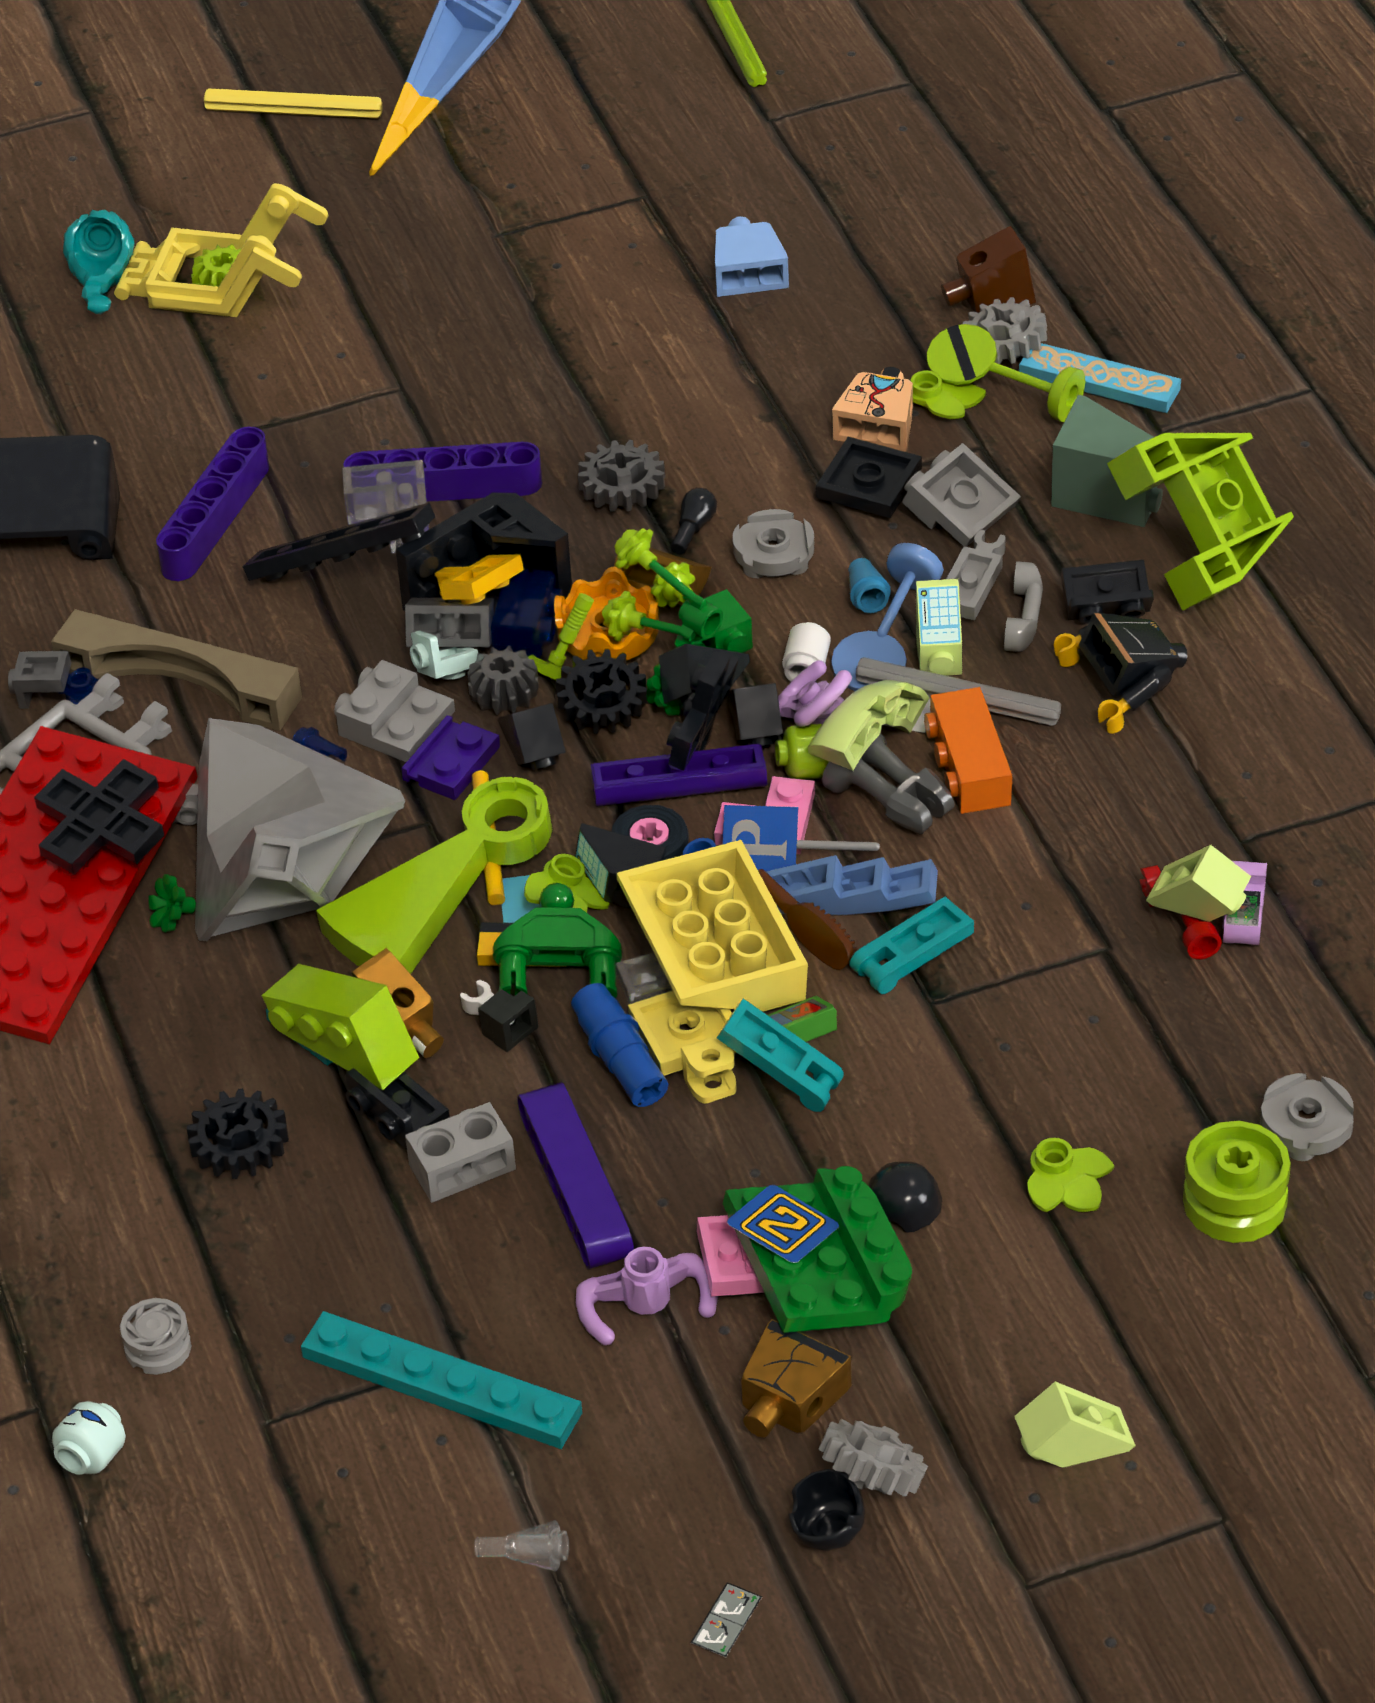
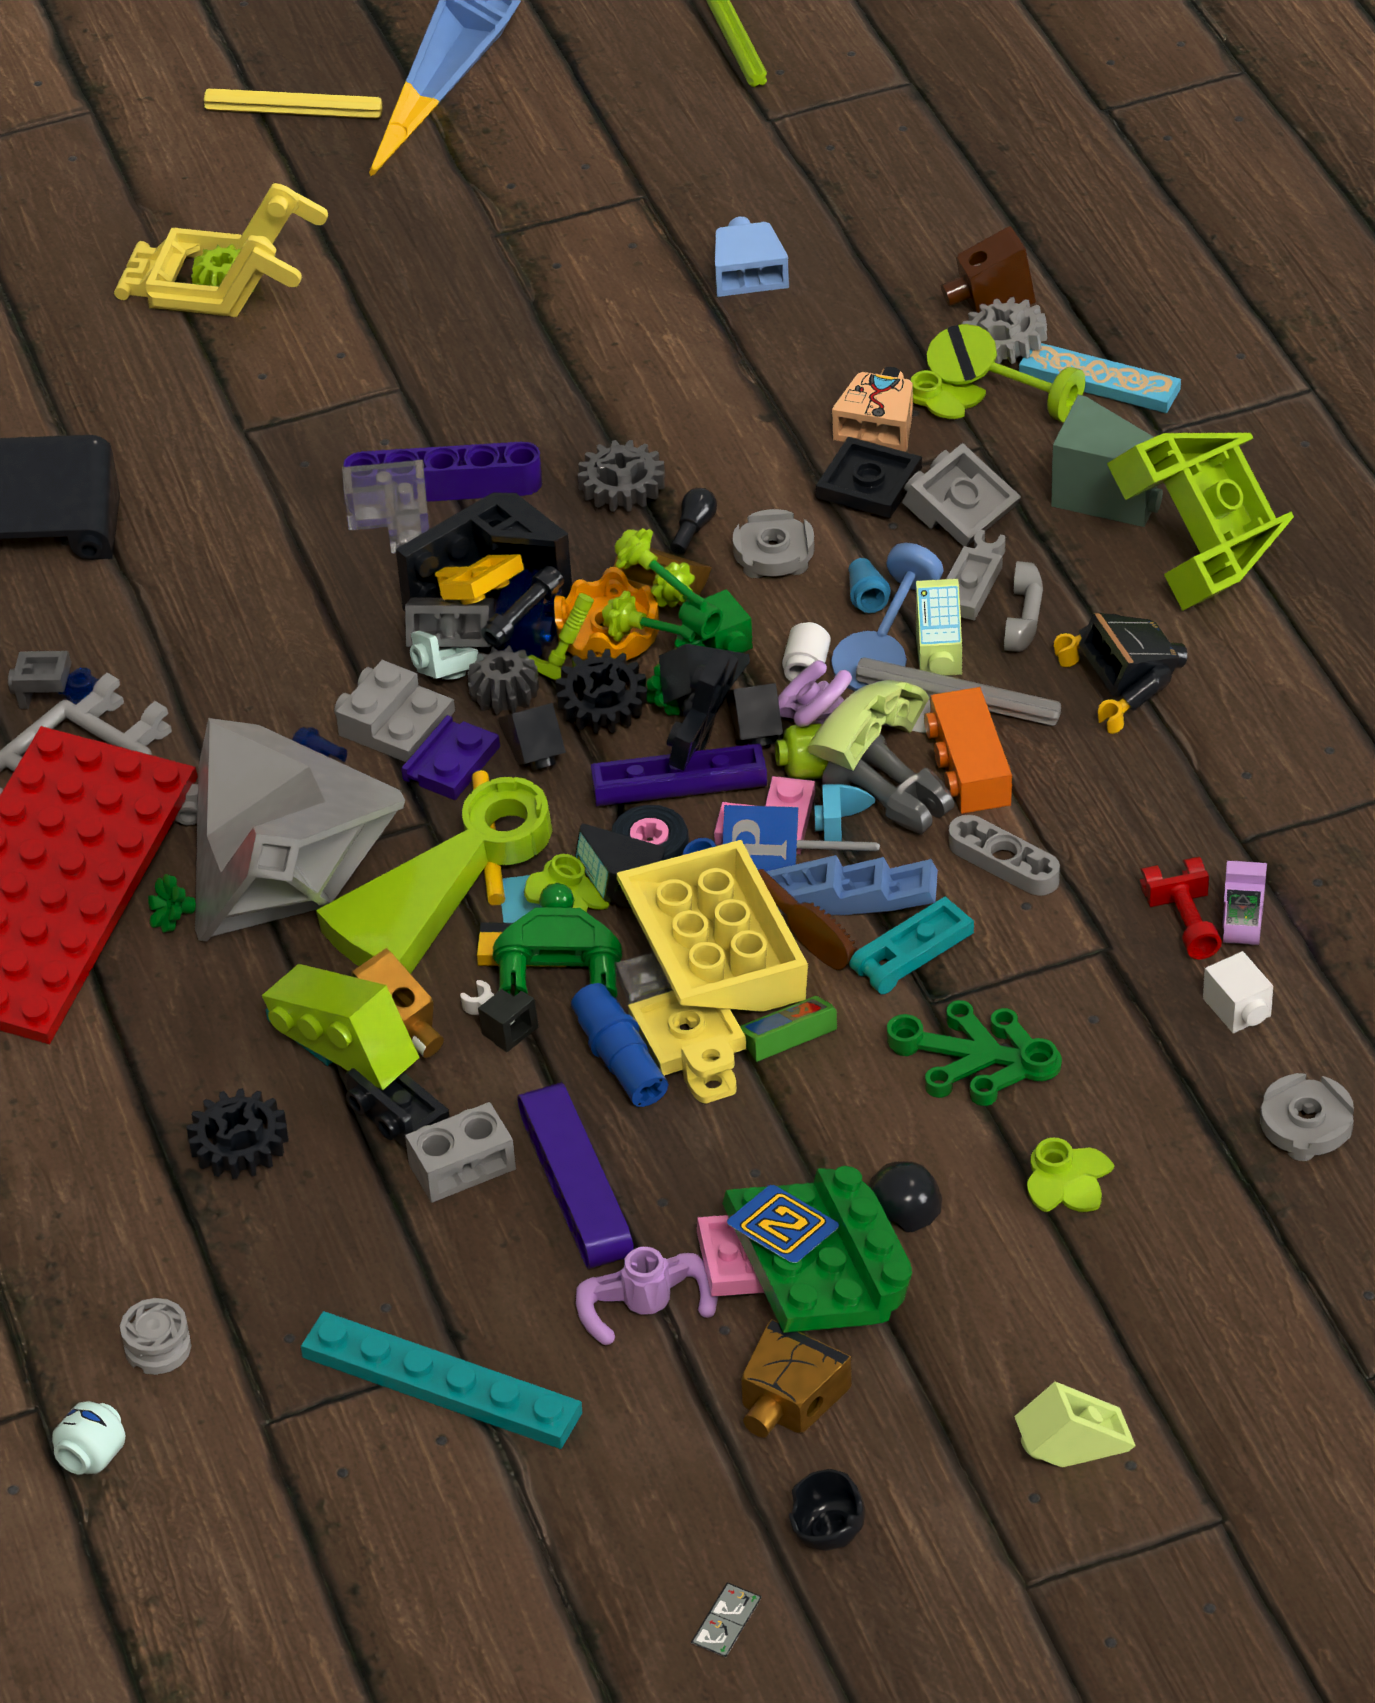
black plate [34,759,165,875] -> none
dark tan arch [51,609,302,731] -> none
teal hair [63,210,134,314] -> none
dark purple beam [156,426,269,581] -> none
black plate [242,502,435,581] -> none
clear cone [474,1520,569,1571] -> none
teal plate [717,998,844,1112] -> none
light grey gear [819,1419,928,1496] -> none
black bracket [1061,560,1154,623] -> none
yellowish green slope [1146,845,1251,922] -> none
lime wheel [1183,1121,1291,1243] -> none
none -> black bar [481,566,564,648]
none -> medium azure plate [814,784,875,841]
none -> green plant [887,1000,1062,1106]
none -> light grey beam [949,815,1060,896]
none -> white brick [1203,951,1273,1033]

